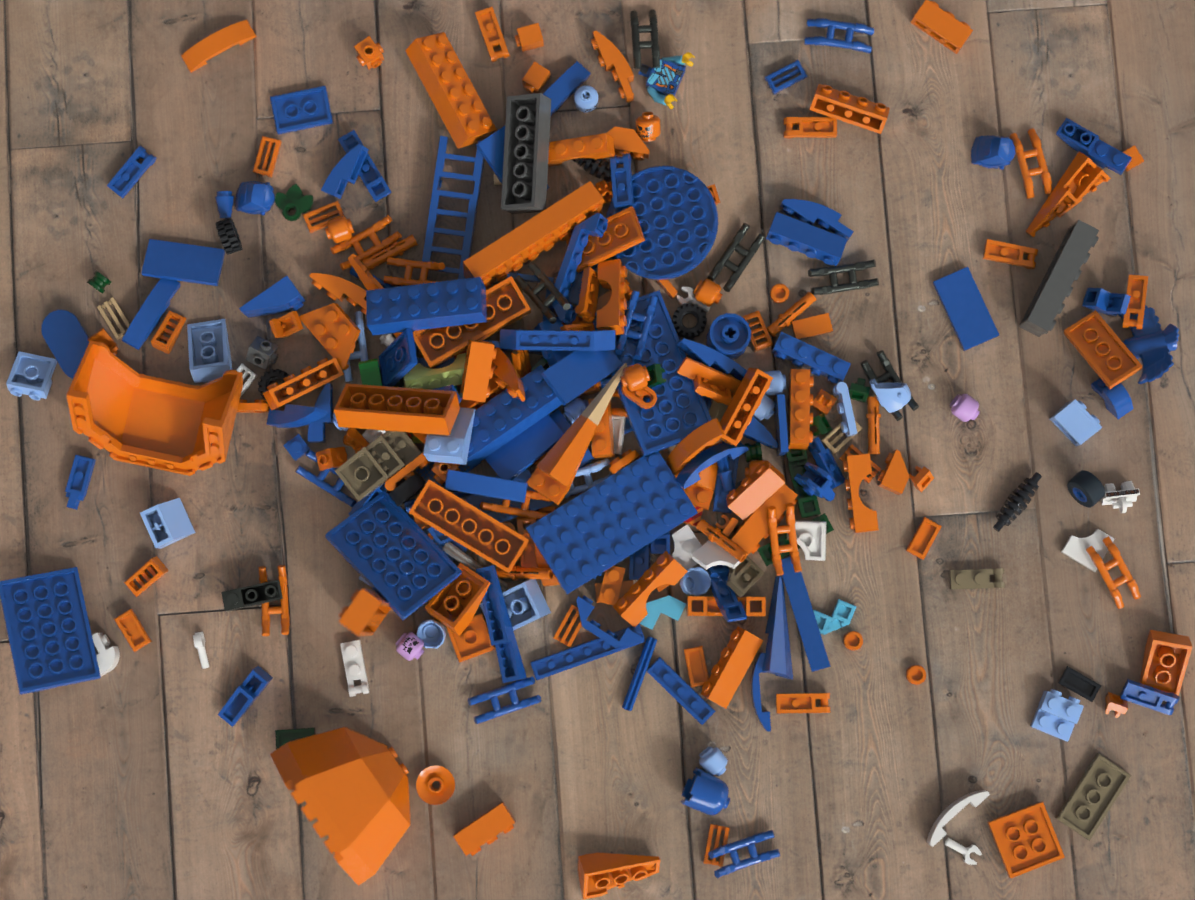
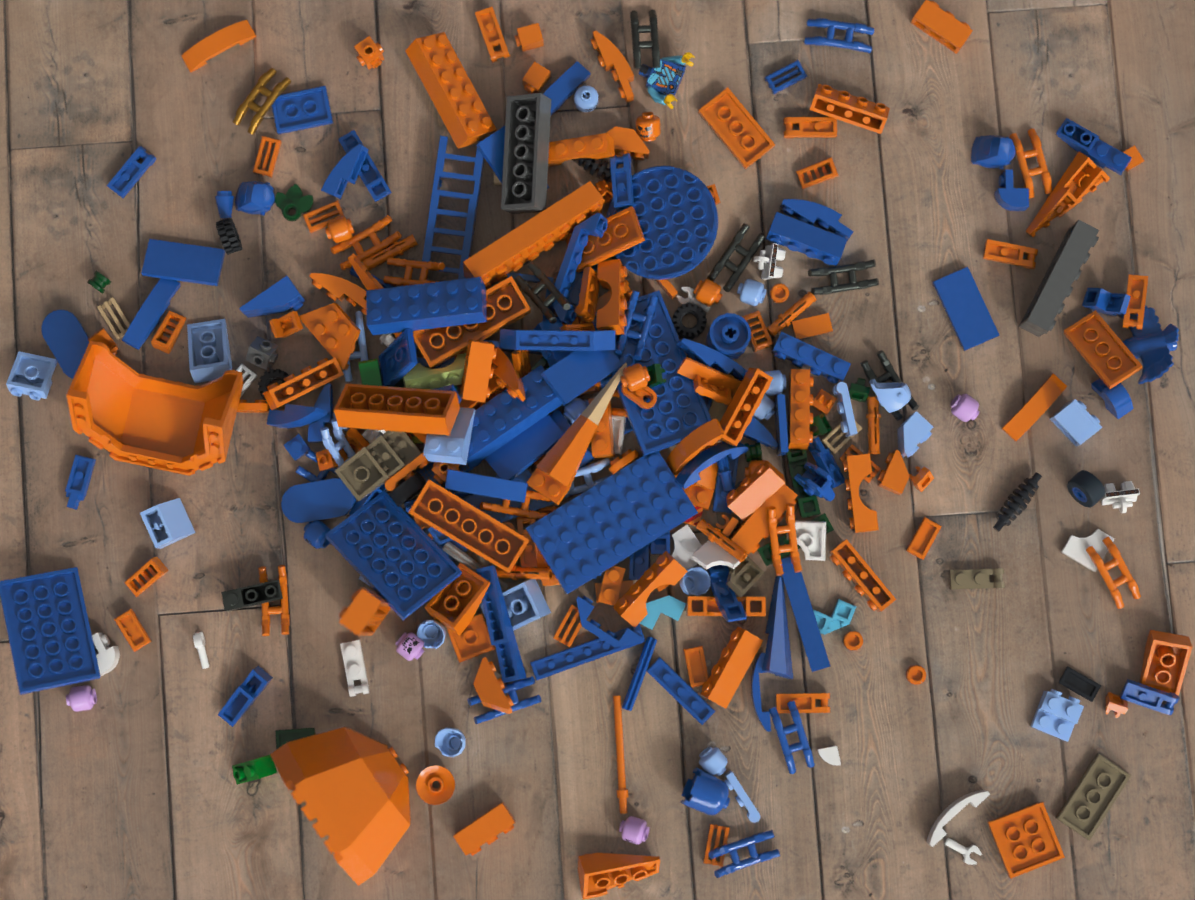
none -> lavender head [66,685,97,712]
none -> green slope [232,755,277,785]
none -> pearl gold piece [233,68,291,135]
none -> blue tile [281,478,356,523]
none -> blue head [304,520,331,549]
none -> light blue piece [321,419,355,467]
none -> light blue hair [434,727,466,757]
none -> orange slope [473,657,514,714]
none -> orange bar [613,695,629,814]
none -> lavender head [619,816,650,845]
none -> orange plate [698,87,775,169]
none -> light blue plate [724,771,760,823]
none -> light blue head [737,279,767,306]
none -> white hips [753,243,786,280]
none -> blue piece [769,701,815,774]
none -> orange slope [796,157,839,189]
none -> white tile [817,745,841,765]
none -> orange brick [829,539,896,612]
none -> light blue slope [897,411,933,458]
none -> blue brick [994,170,1029,211]
none -> orange slope [1002,373,1067,442]

